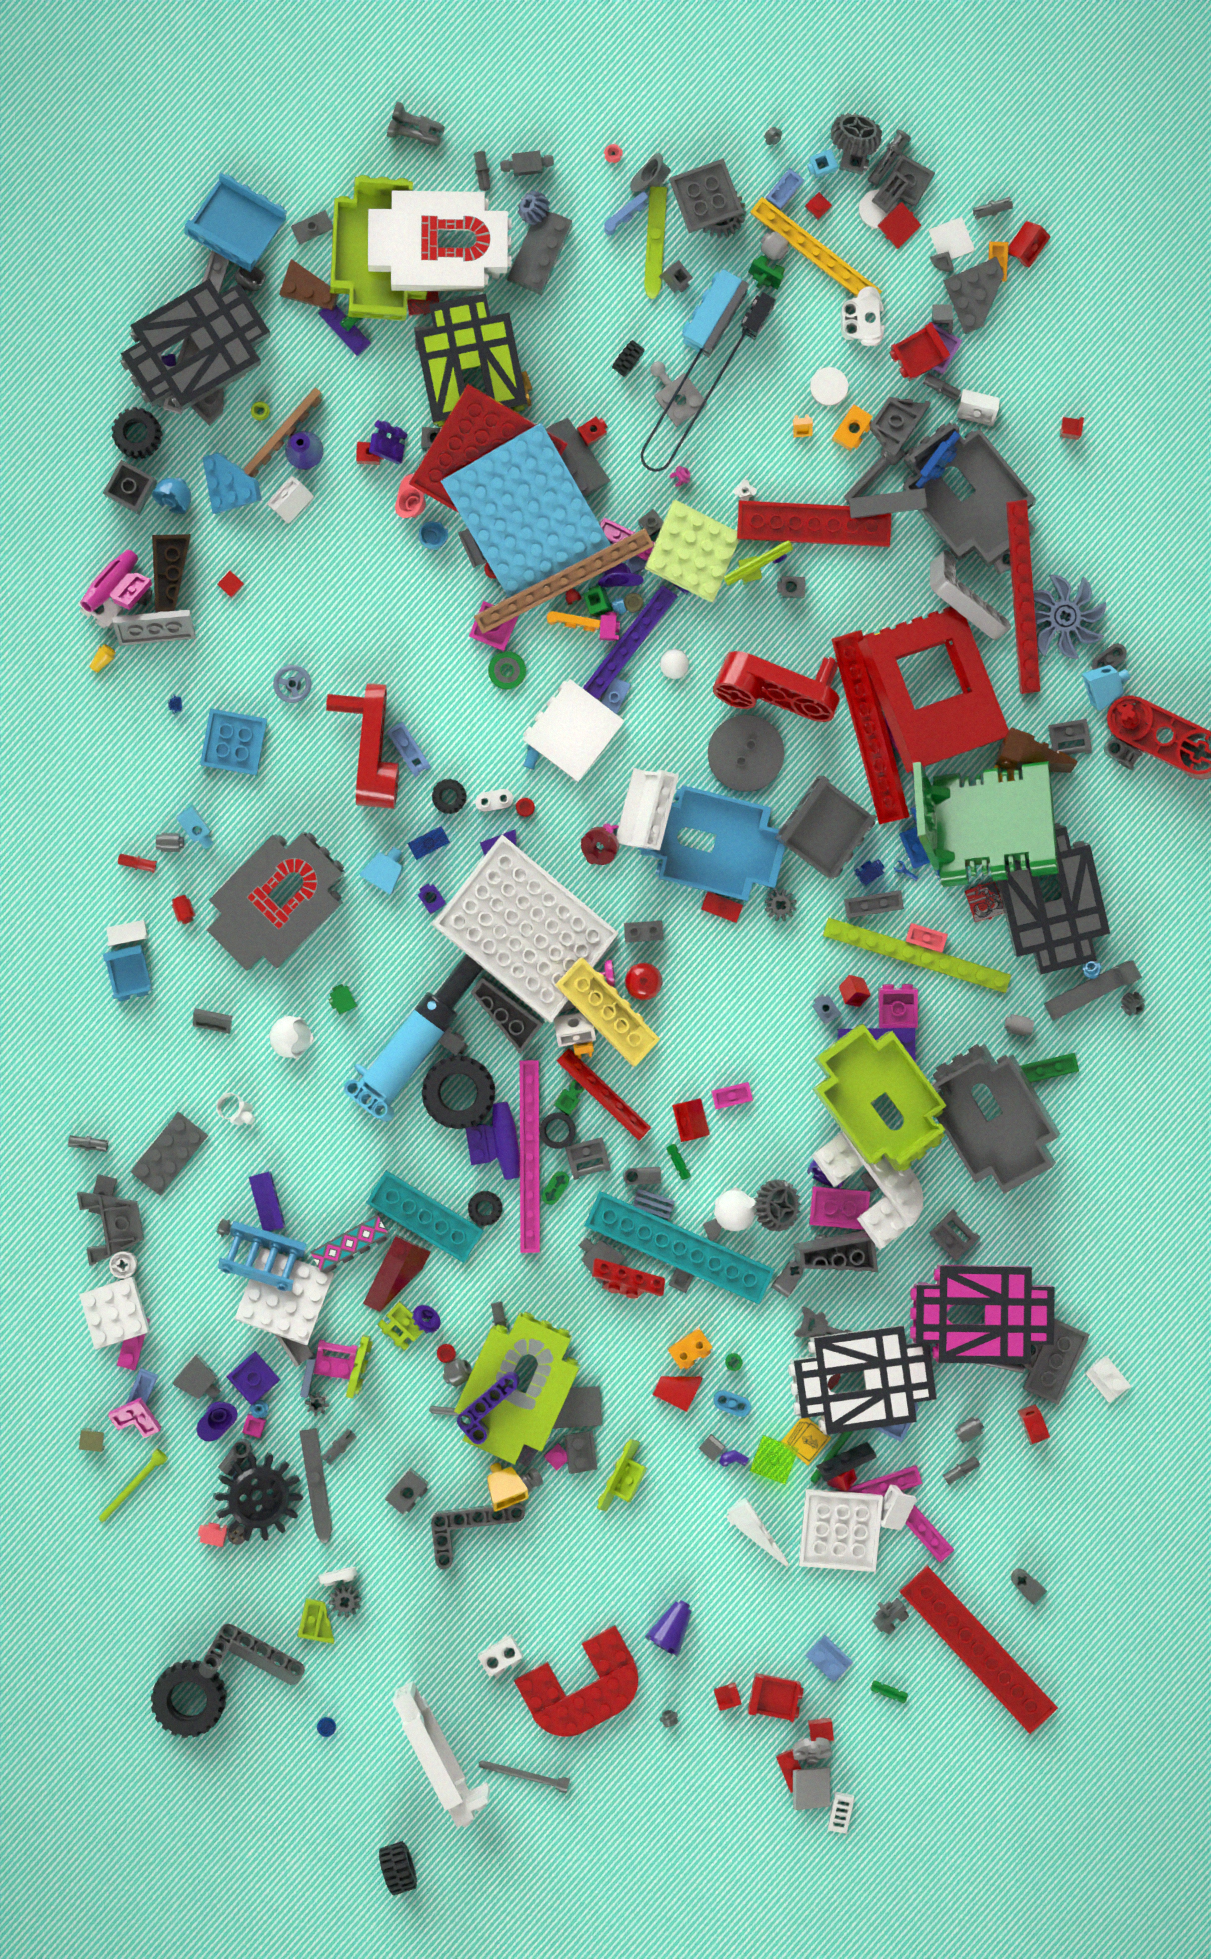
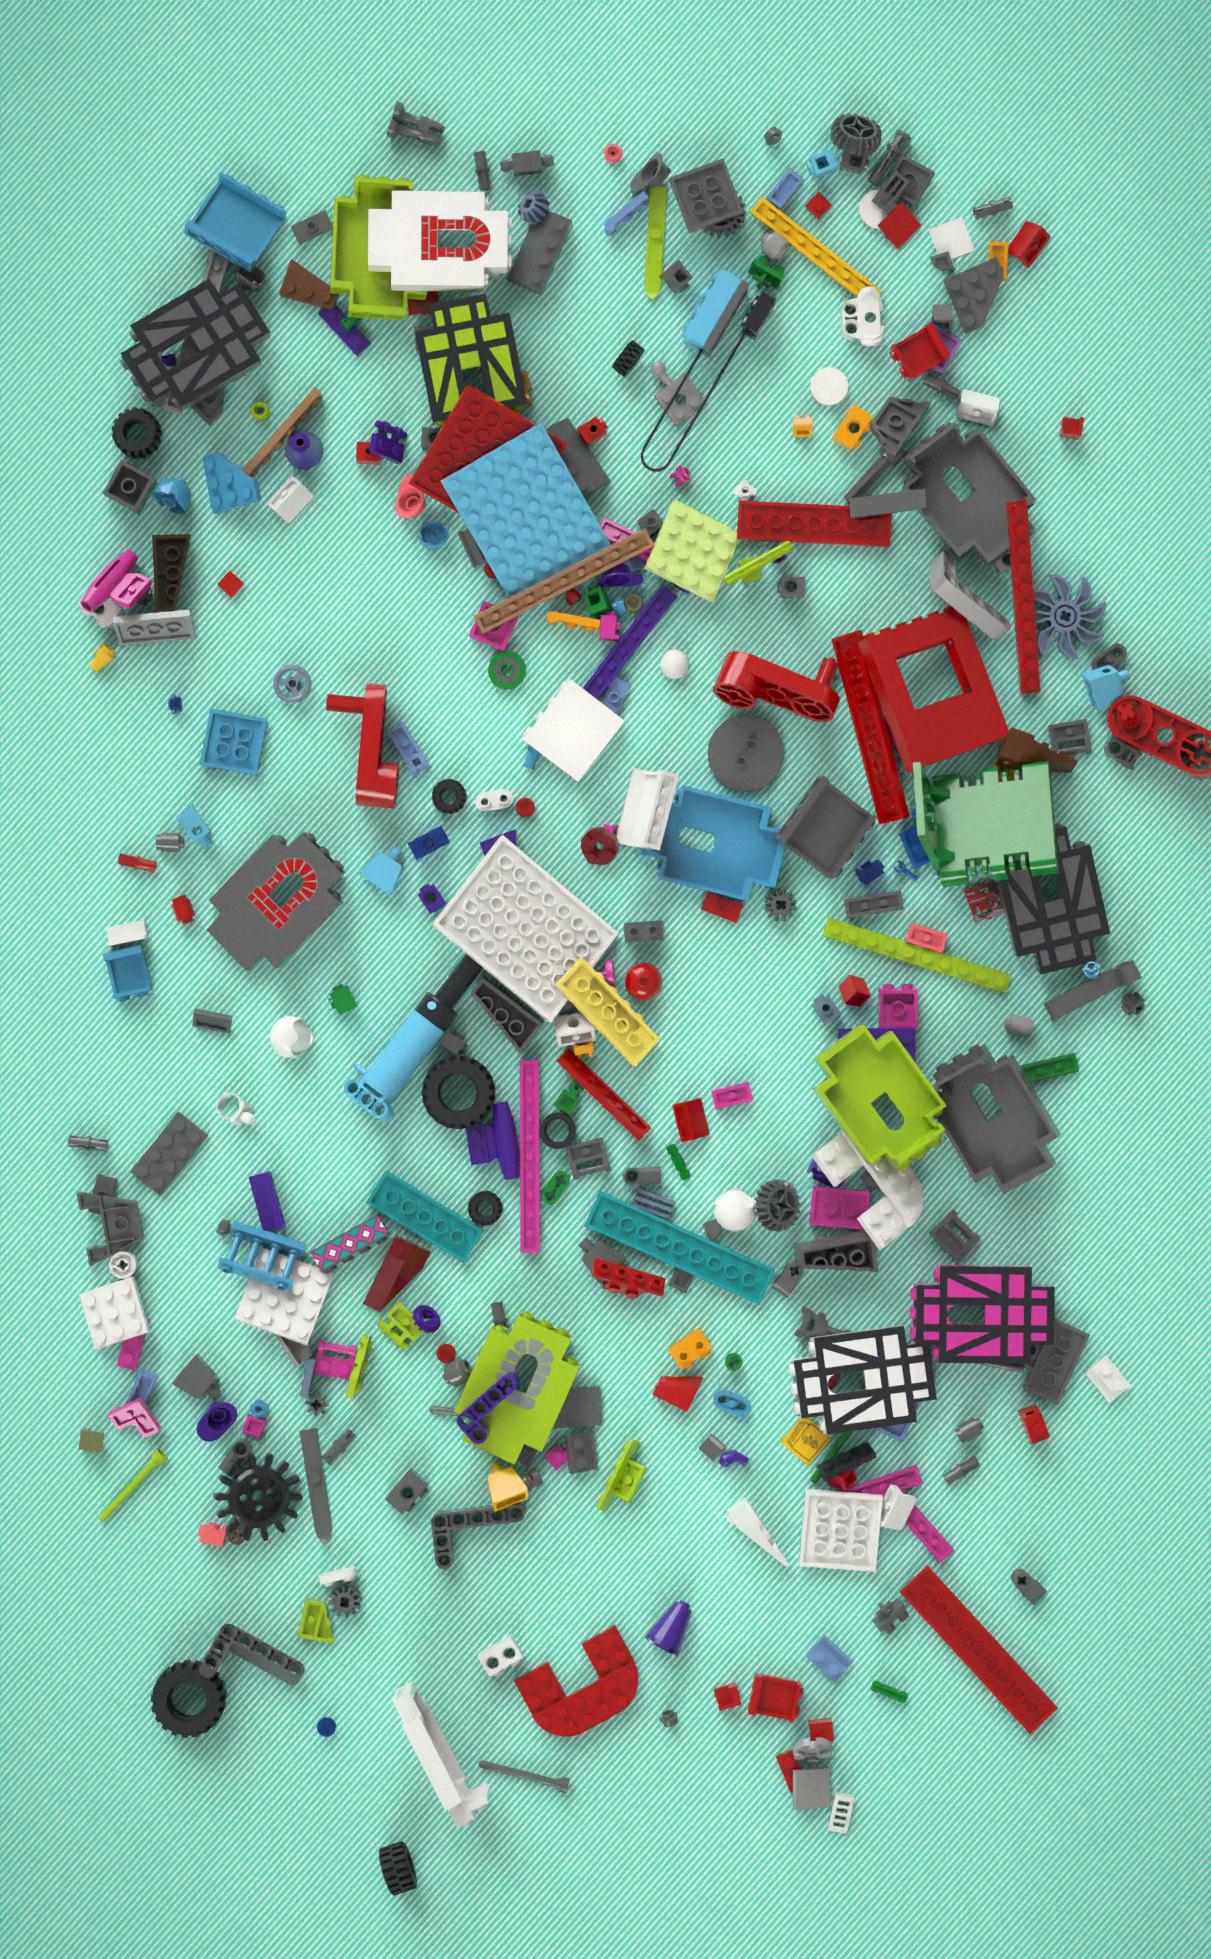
dark purple plate [226,1351,281,1406] -> none
clear neon green plate [749,1435,799,1485] -> none
blue plate [915,431,961,489] -> none

